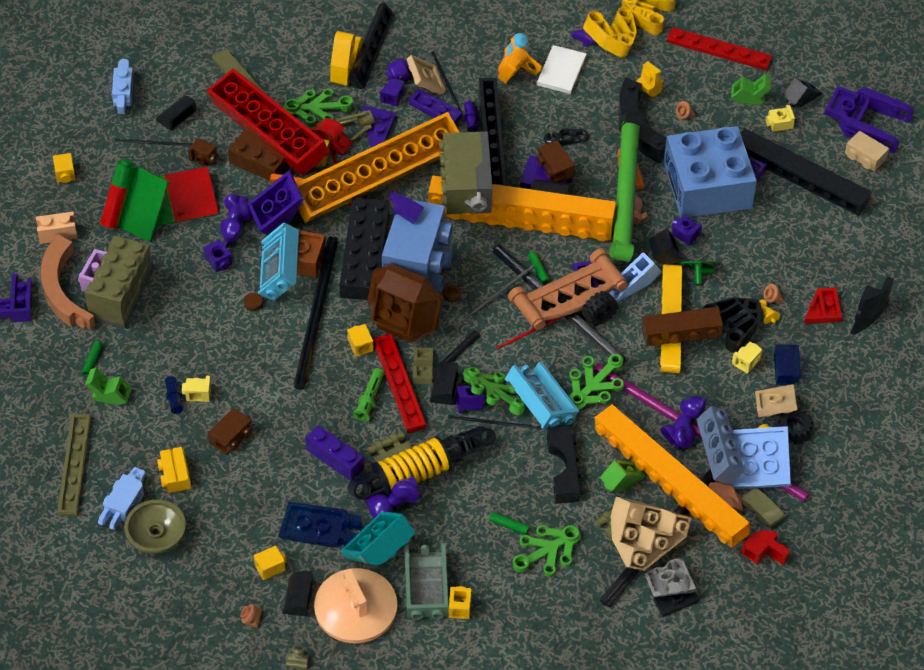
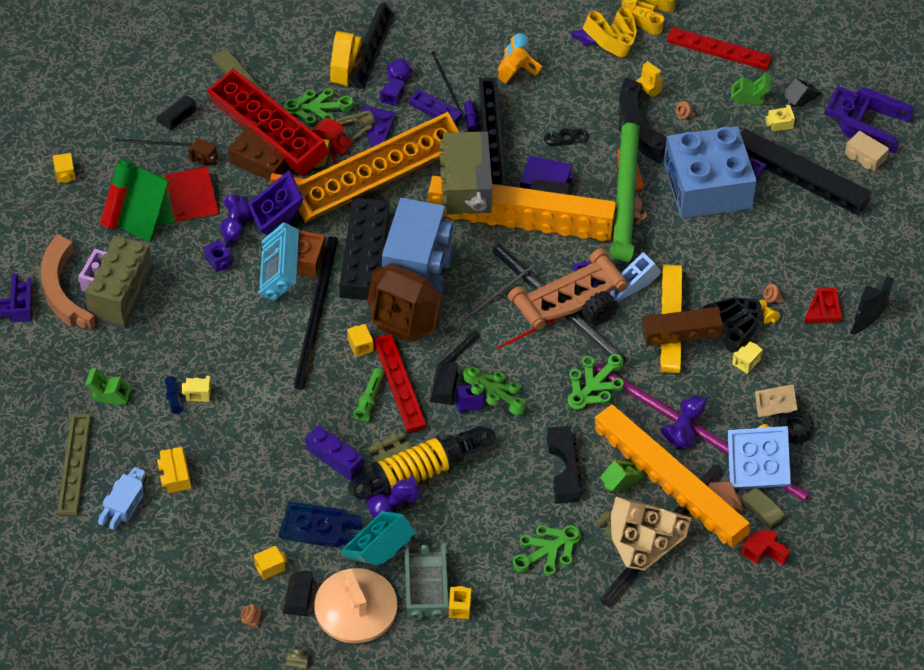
light nougat brick [36,212,77,244] -> none
green piece [81,341,103,376] -> none
light blue hinge [112,59,134,114] -> none
olive dish [124,500,186,554] -> none
reddish brown brick [208,408,253,455] -> none
reddish brown tile [243,293,263,311] -> none
dark purple slope [389,192,424,224] -> none
tan plate [407,55,446,94] -> none
olive slope [413,347,433,384] -> none
reddish brown tile [443,285,461,302] -> none
black piece [448,415,542,430] -> none
green piece [489,512,530,535] -> none
medium azure door [505,362,579,429] -> none
green piece [528,251,550,284] -> none
reddish brown brick [536,140,575,182] -> none
white tile [537,45,586,94] -> none
light grey slope [645,558,698,597] -> none
black brick [649,228,682,264] -> none
black plate [653,592,700,617] -> none
dark purple brick [672,215,702,246] -> none
green shield [676,261,721,284] -> none
sand blue brick [697,405,744,485] -> none
clear blue brick [773,344,801,386] -> none

